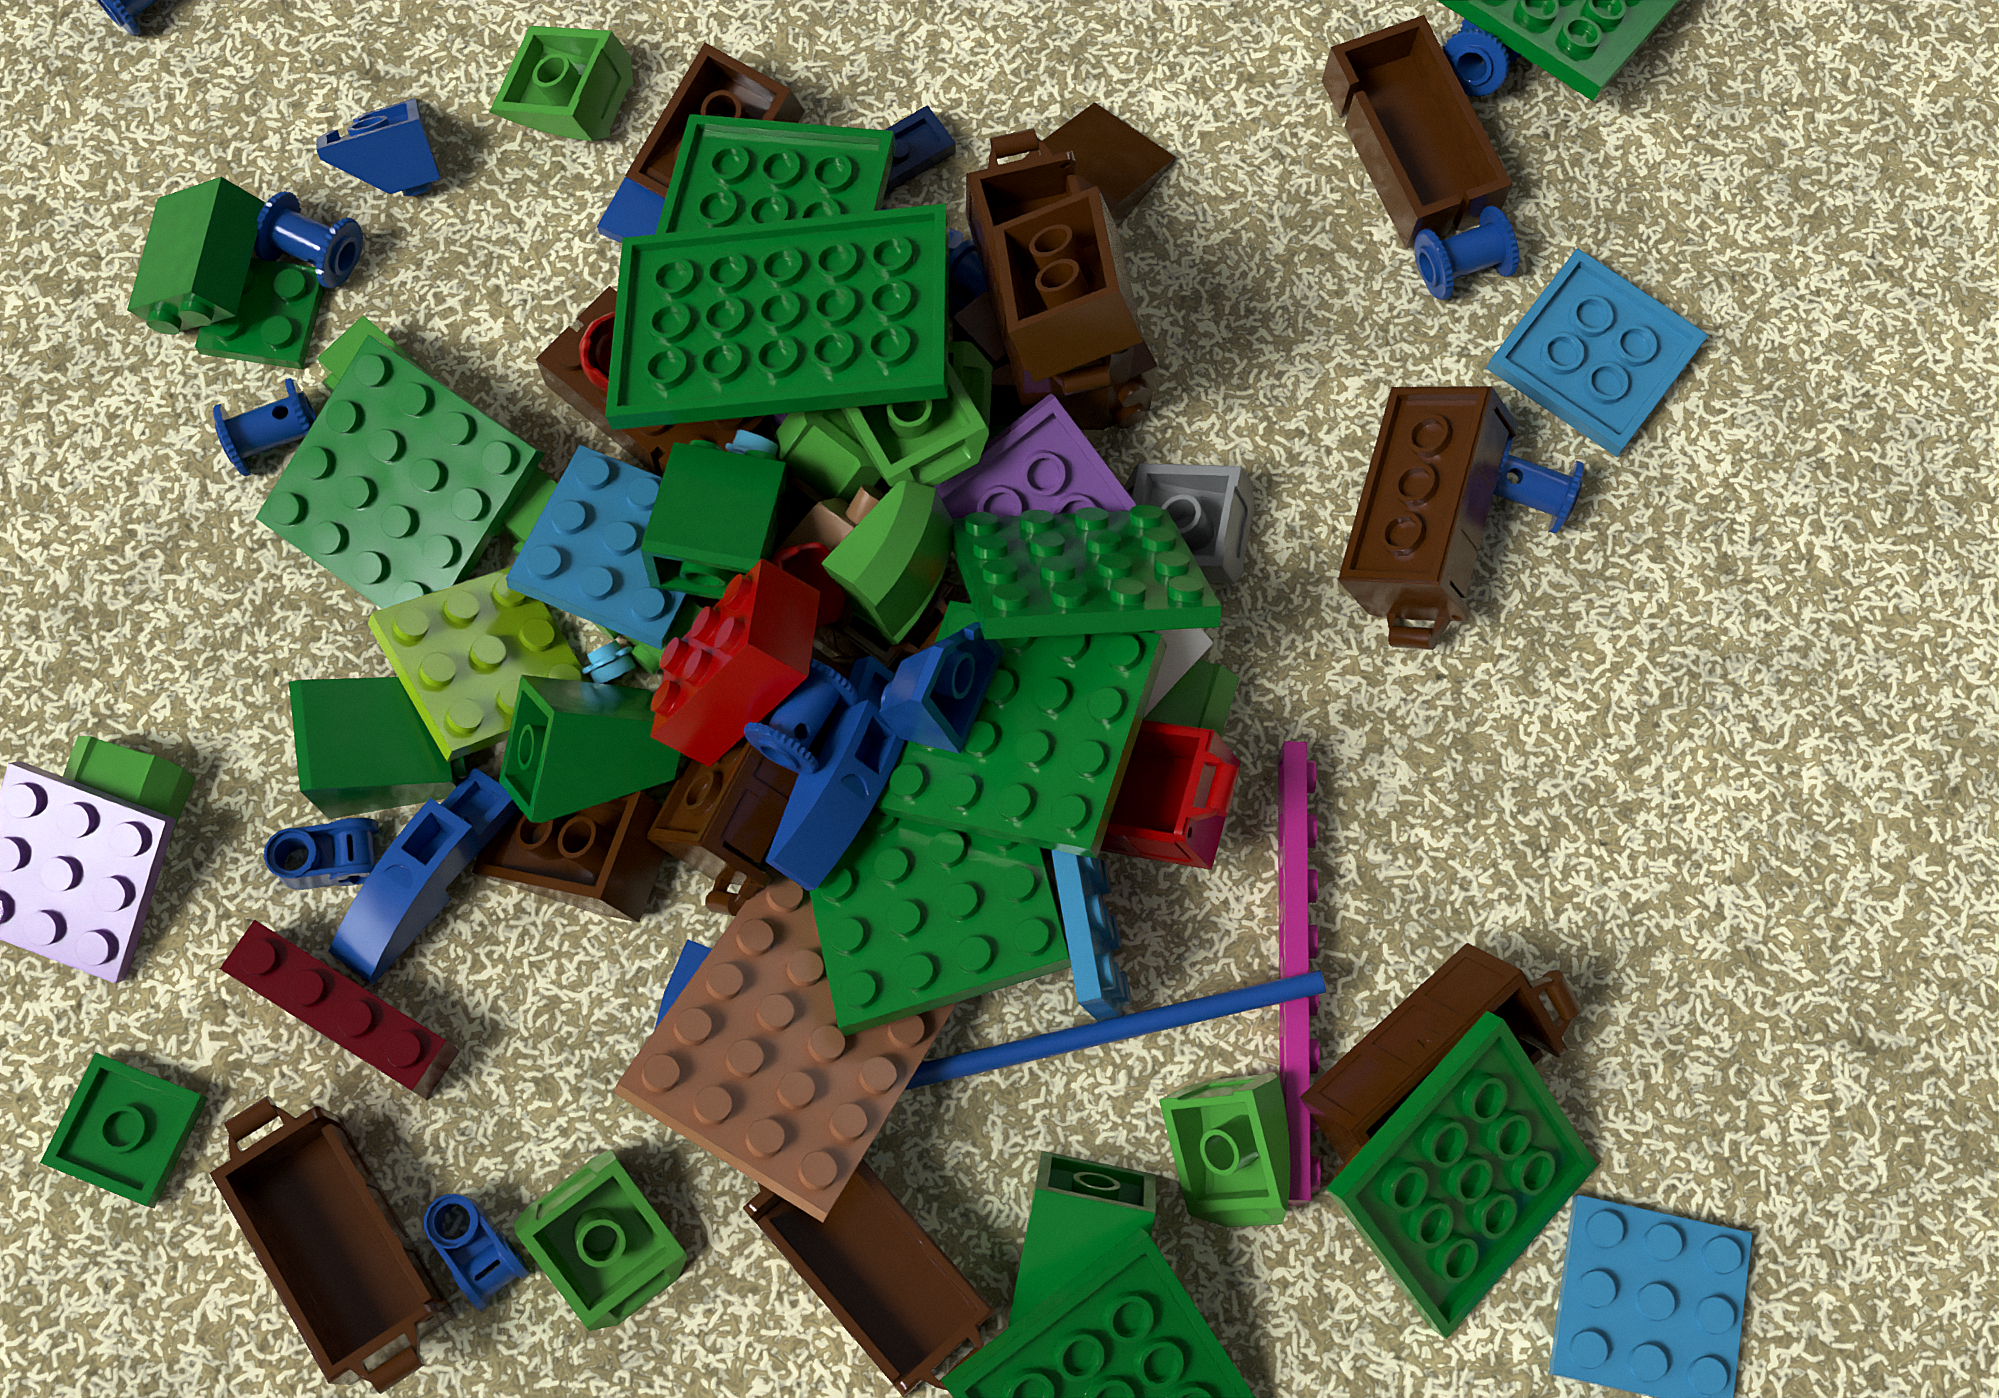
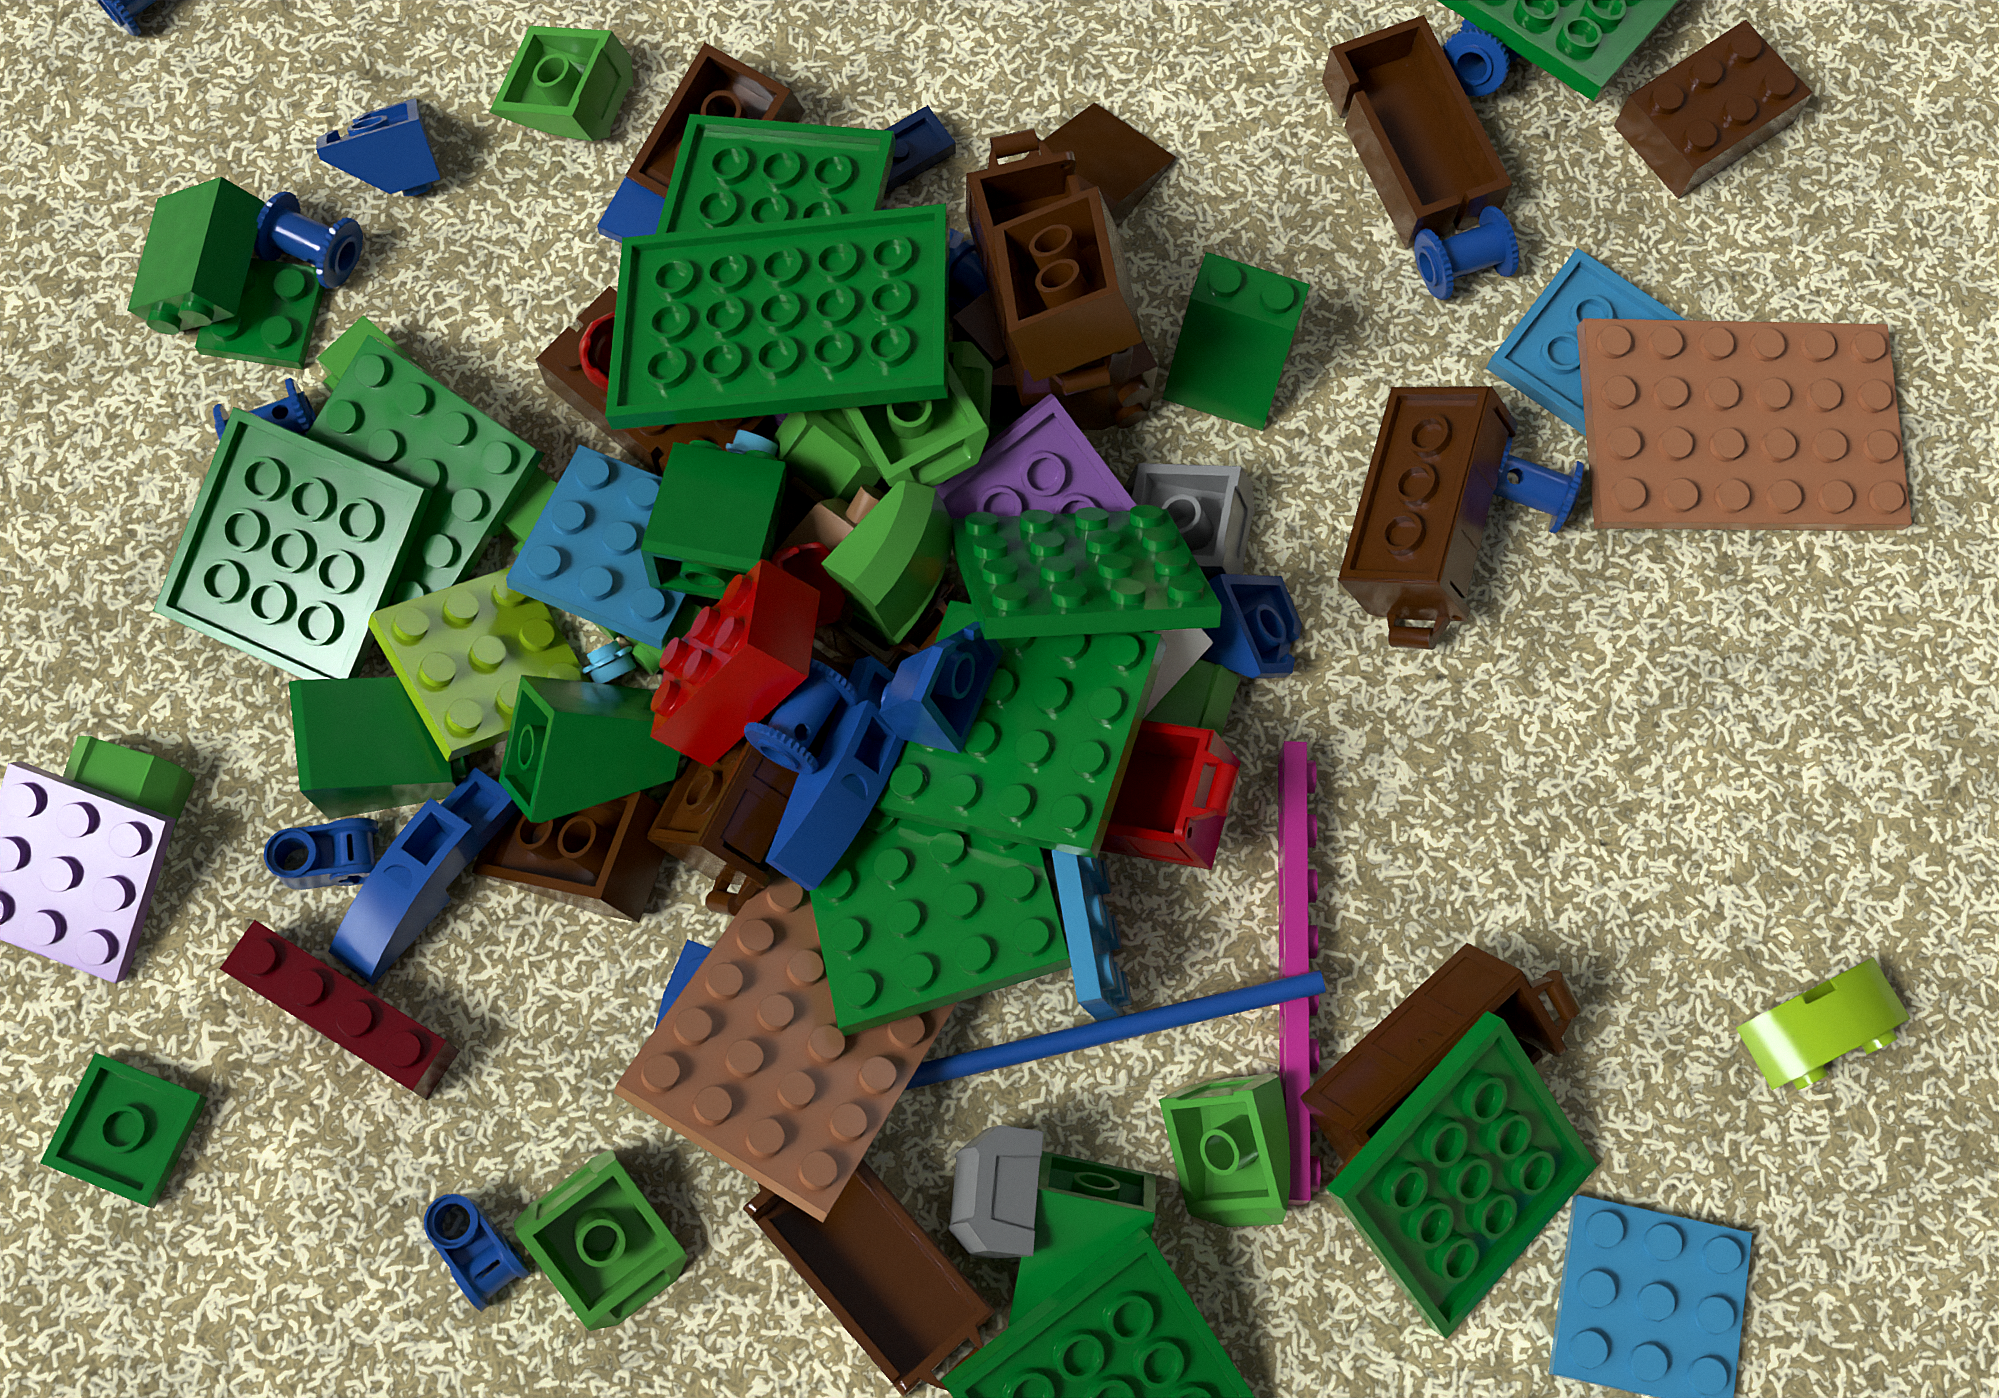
reddish brown container [210,1095,456,1394] -> none
none -> plate [153,407,433,680]
none -> light grey slope [948,1125,1043,1259]
none -> green slope [1162,252,1310,431]
none -> blue slope [1200,574,1302,679]
none -> nougat plate [1576,318,1912,531]
none -> reddish brown brick [1614,20,1813,200]
none -> lime brick [1736,957,1911,1091]

